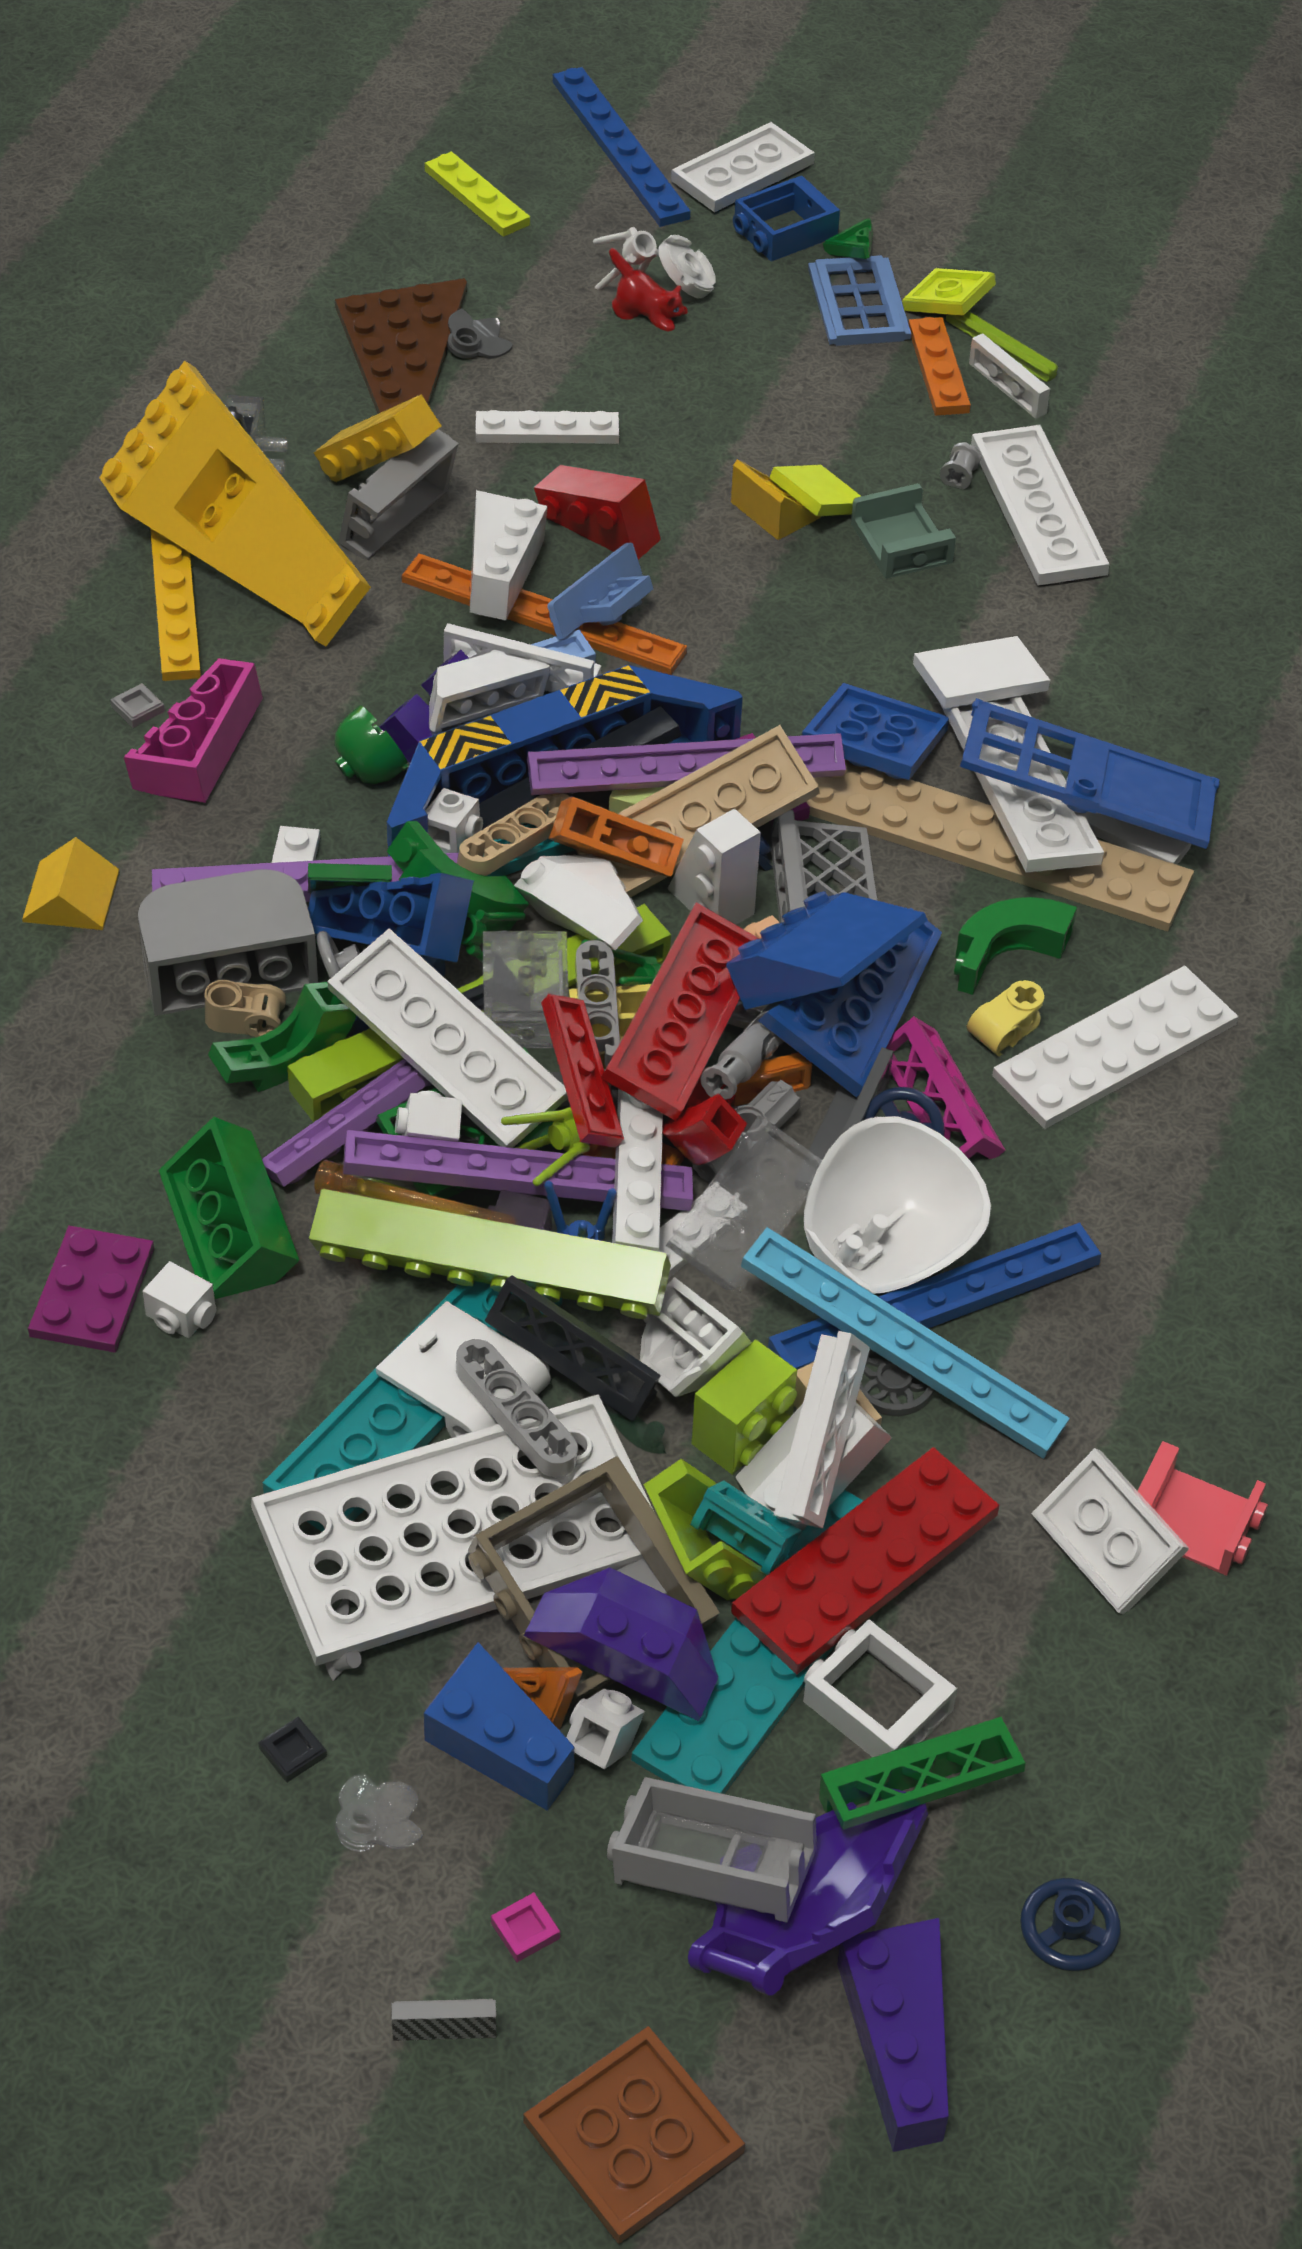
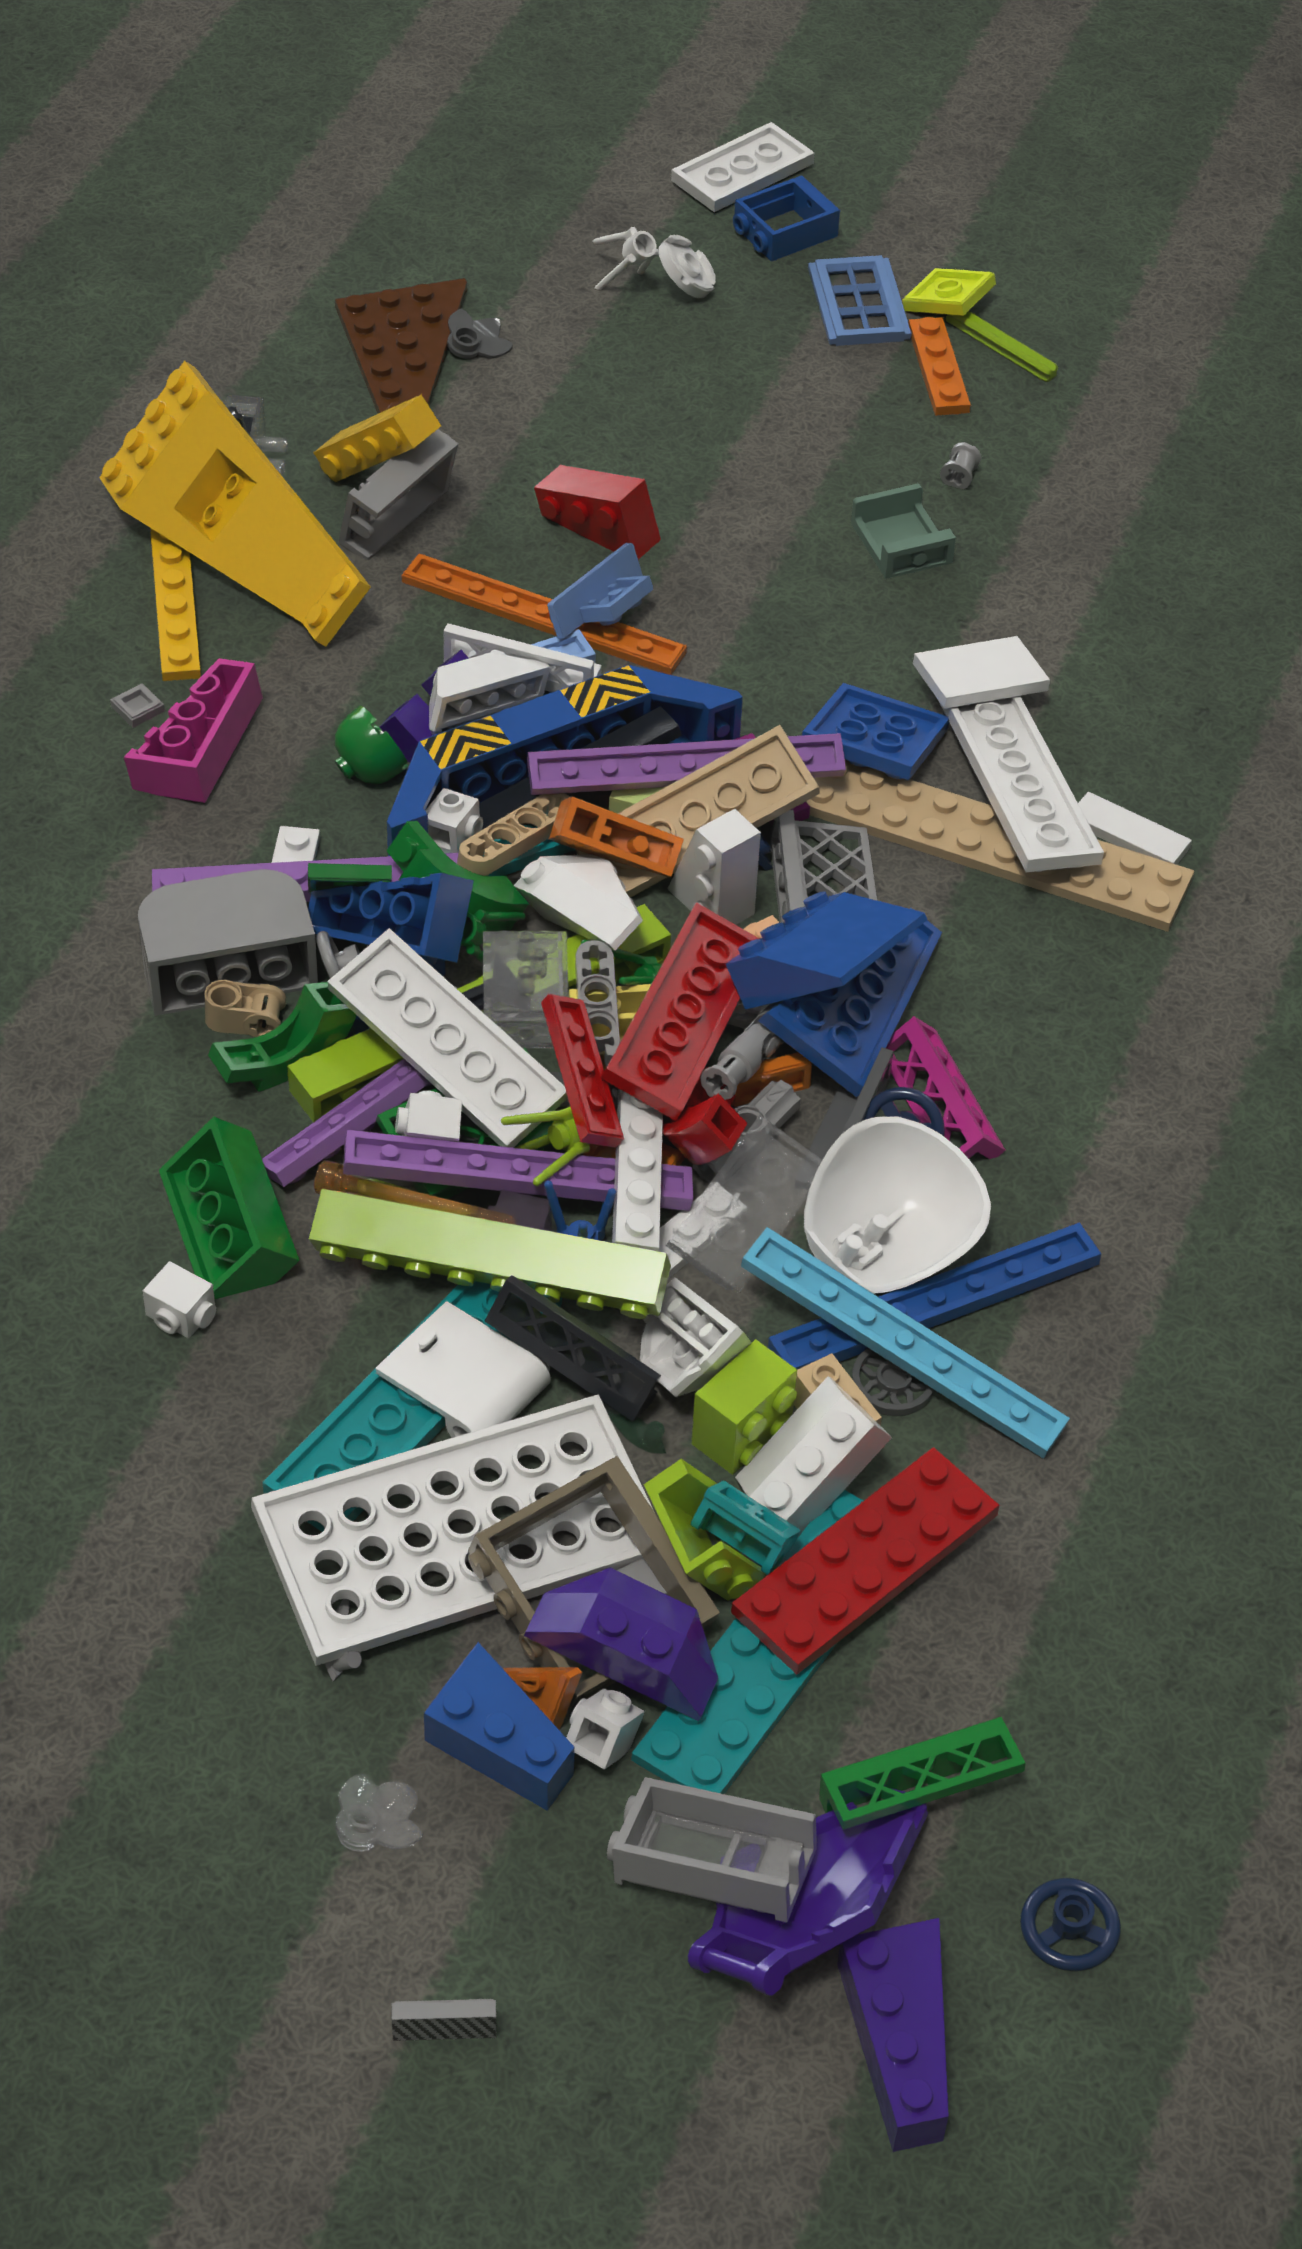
yellow slope [22,837,119,930] -> none
magenta plate [28,1225,154,1353] -> none
black tile [258,1716,327,1783] -> none
neon yellow plate [425,151,530,237] -> none
light grey beam [456,1339,578,1477] -> none
white wedge [470,490,547,620] -> none
white plate [476,410,619,444] -> none
dark pink tile [491,1893,560,1962] -> none
dark orange plate [523,2026,745,2244] -> none
blue plate [553,67,691,227] -> none
red animal [609,248,688,332] -> none
yellow slope [731,459,821,540] -> none
neon yellow tile [769,465,861,517] -> none
white fence [773,1331,870,1528] -> none
white window [803,1620,957,1757] -> none
green tile [823,218,873,259] -> none
green arch [954,897,1077,995] -> none
blue door [960,698,1220,849] -> none
light yellow piece [967,980,1044,1056] -> none
white plate [969,333,1050,419] -> none
white plate [971,425,1109,585] -> none
white plate [992,966,1238,1129] -> none
white tile [1031,1448,1189,1614] -> none
coral panel [1138,1441,1268,1576] -> none

